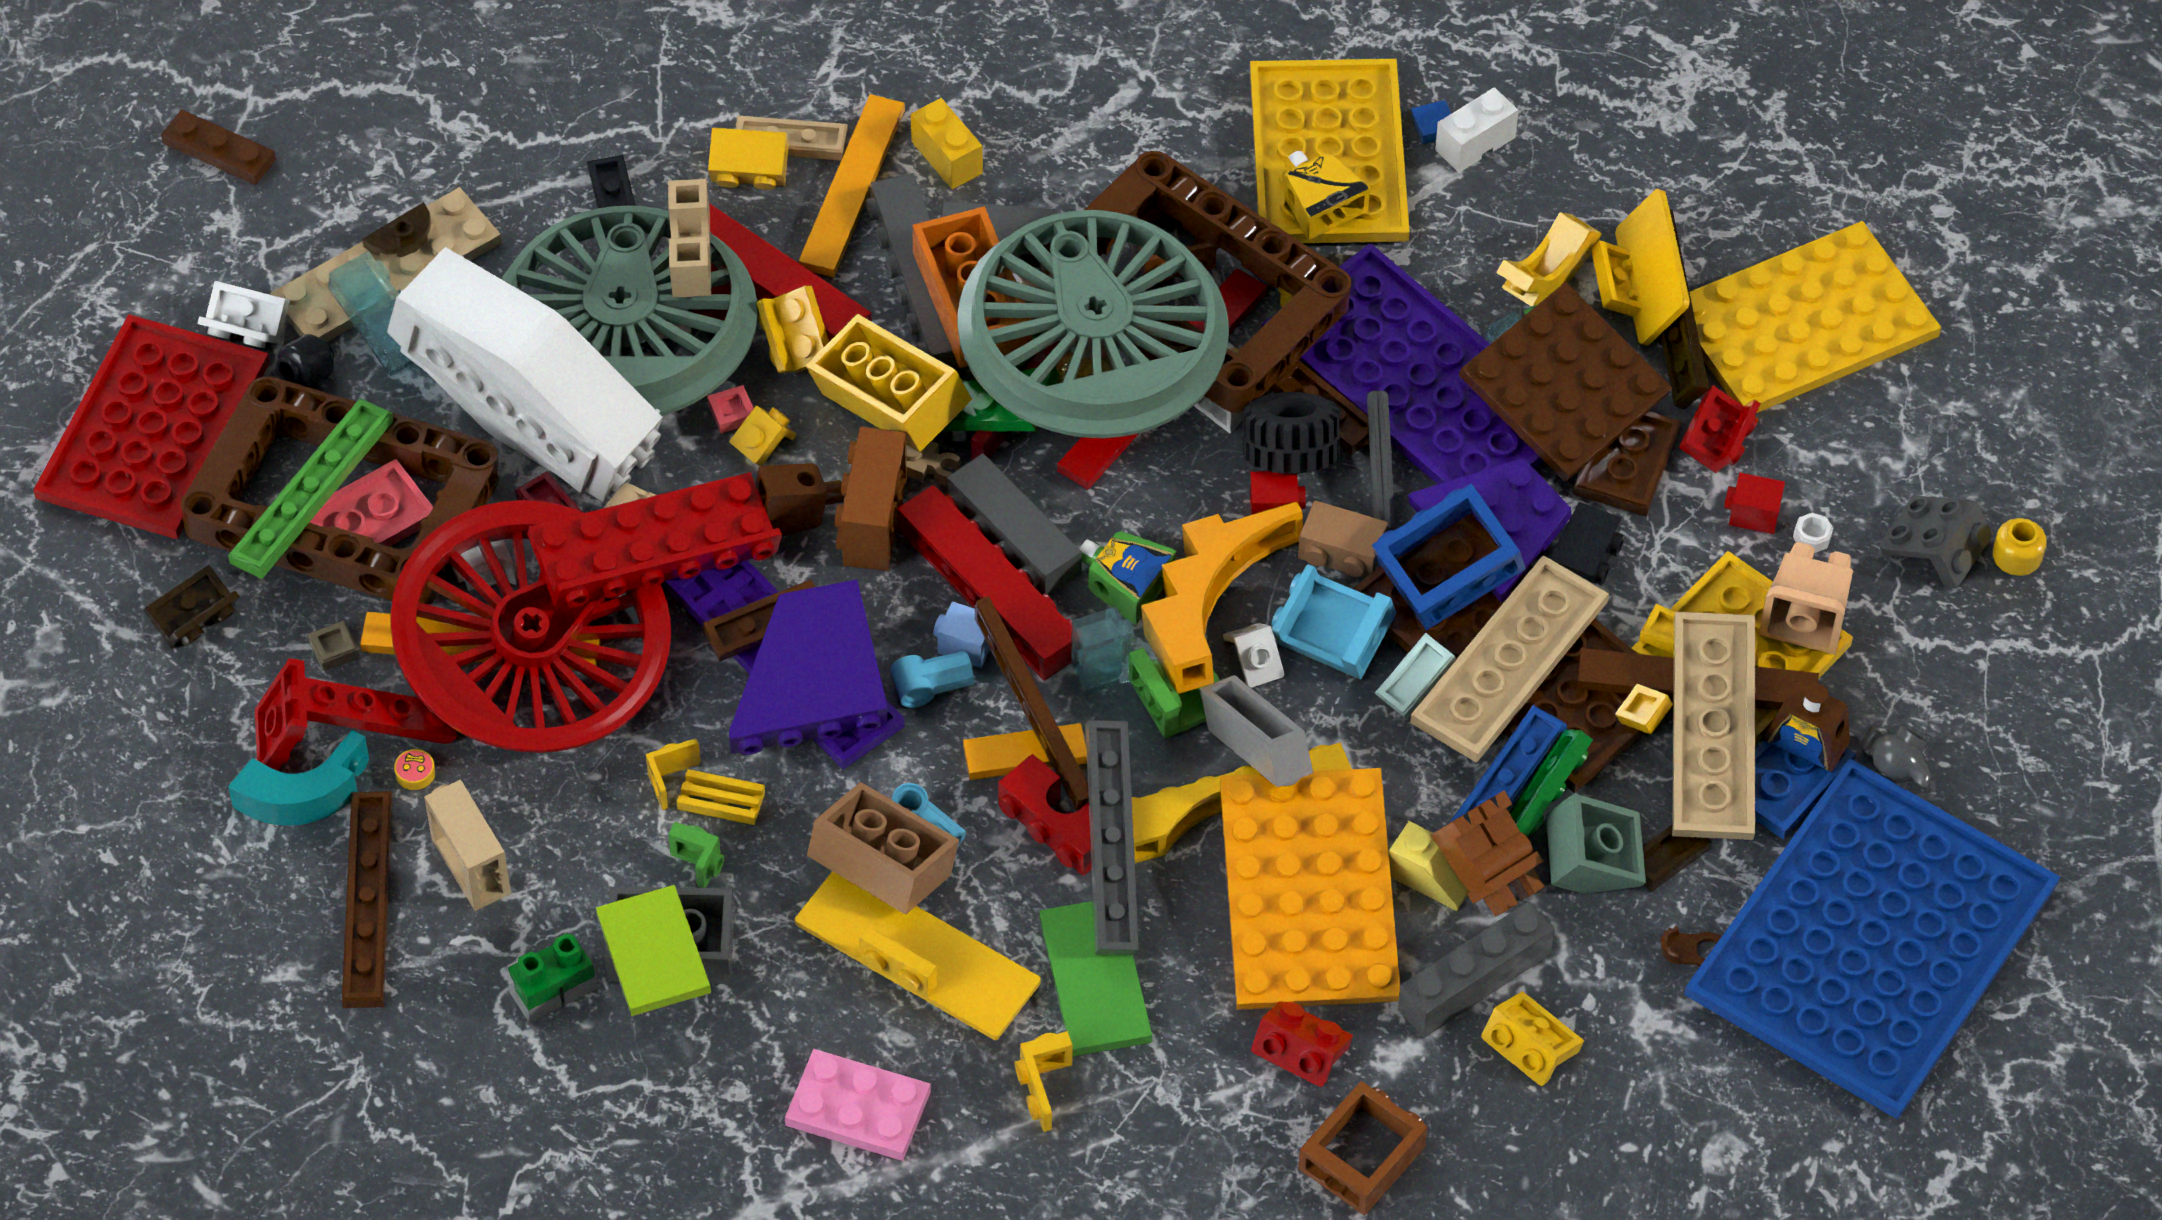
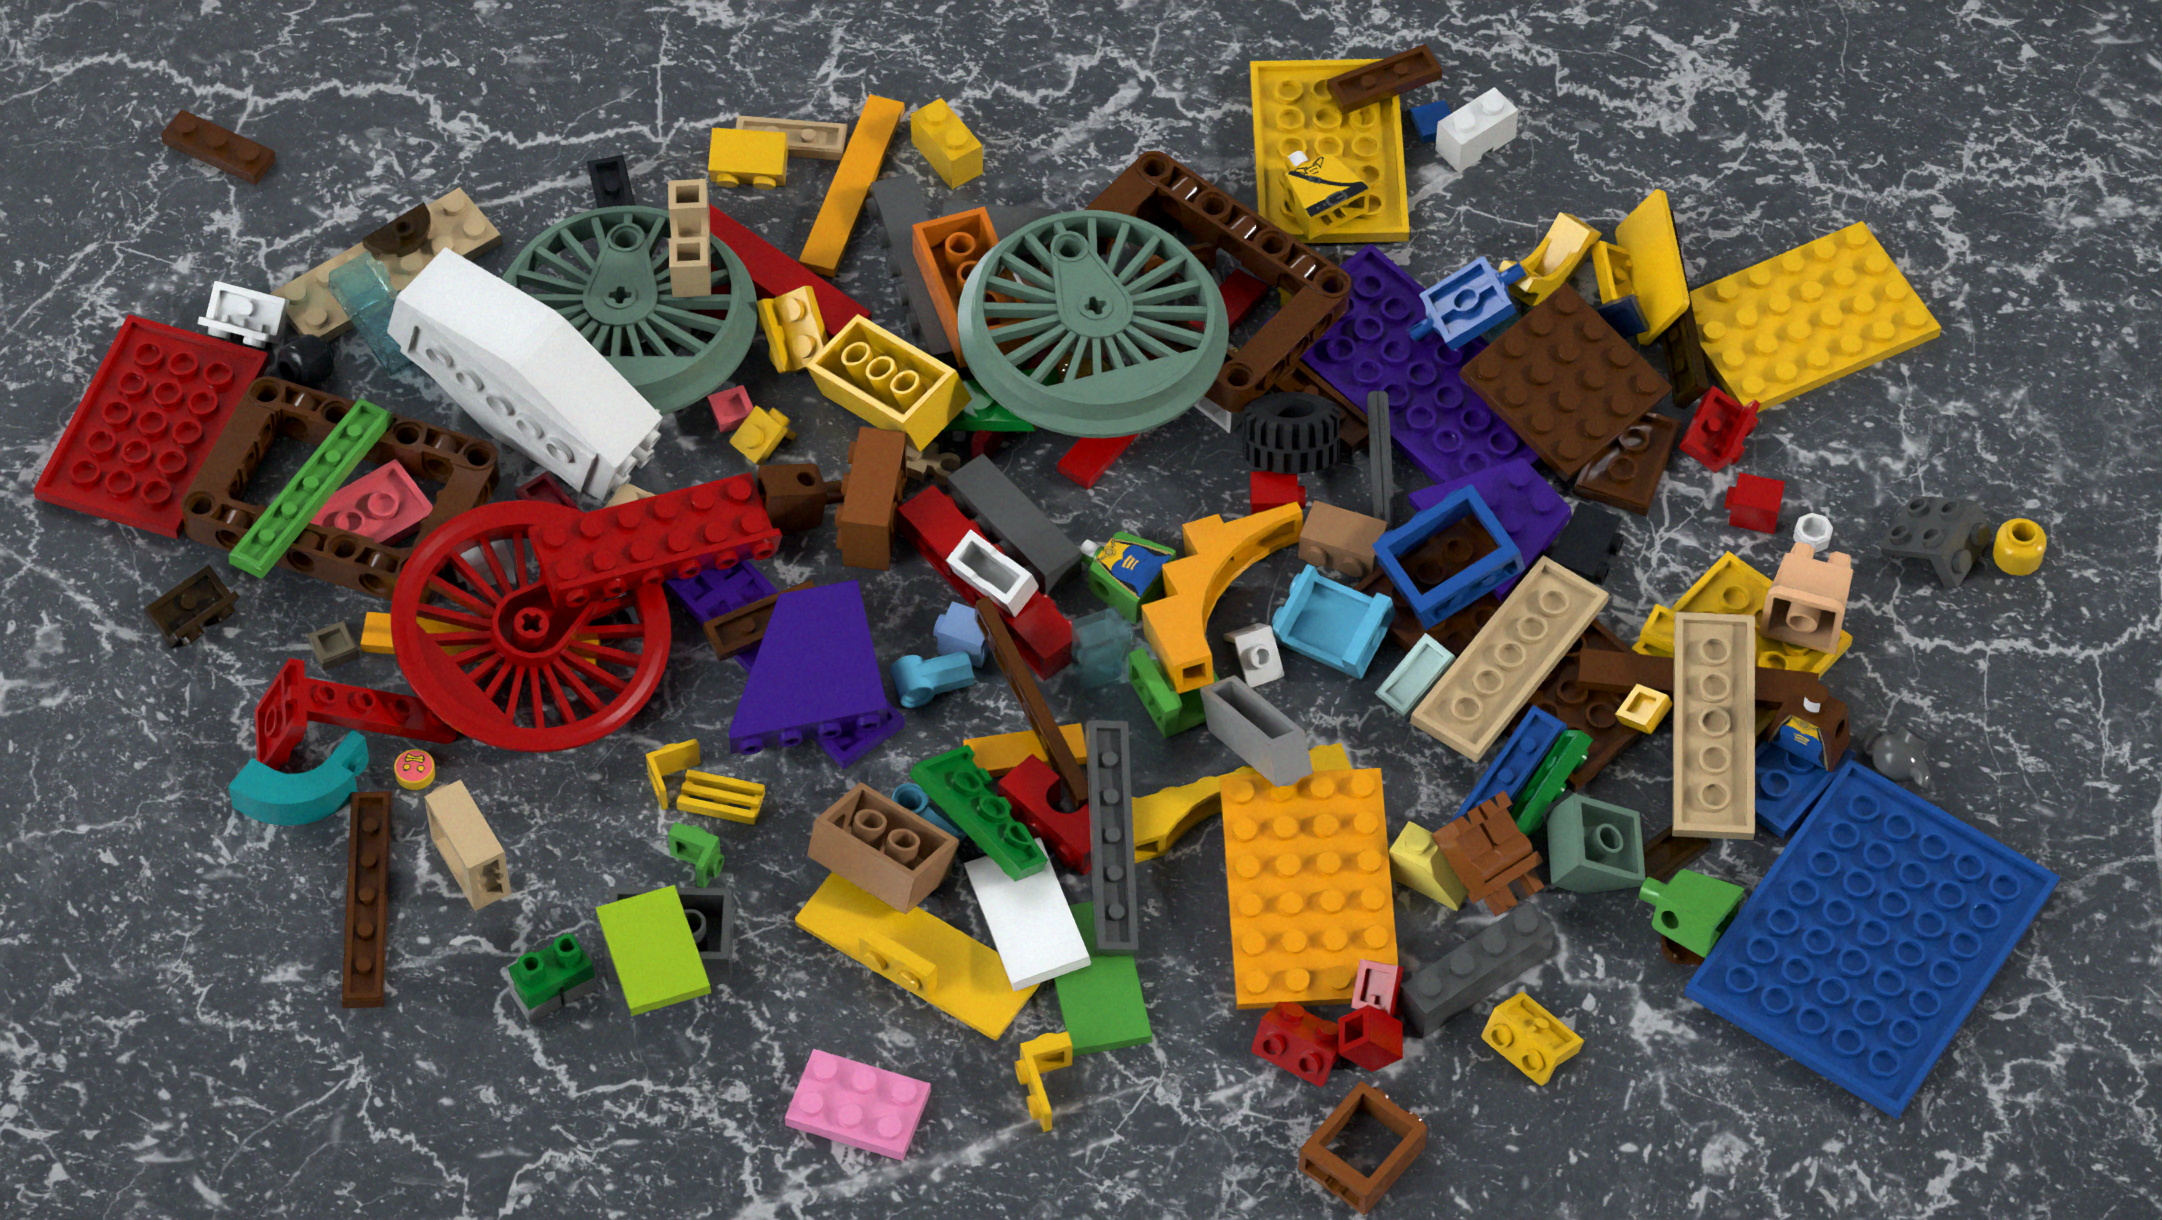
none -> green wing [909,744,1048,882]
none -> white brick [946,529,1039,617]
none -> white tile [964,837,1091,992]
none -> reddish brown plate [1327,44,1443,115]
none -> red brick [1338,1004,1403,1072]
none -> bracket [1351,959,1404,1016]
none -> blue plate [1408,255,1527,351]
none -> dark blue tile [1598,293,1650,339]
none -> bright green torso [1639,869,1744,958]

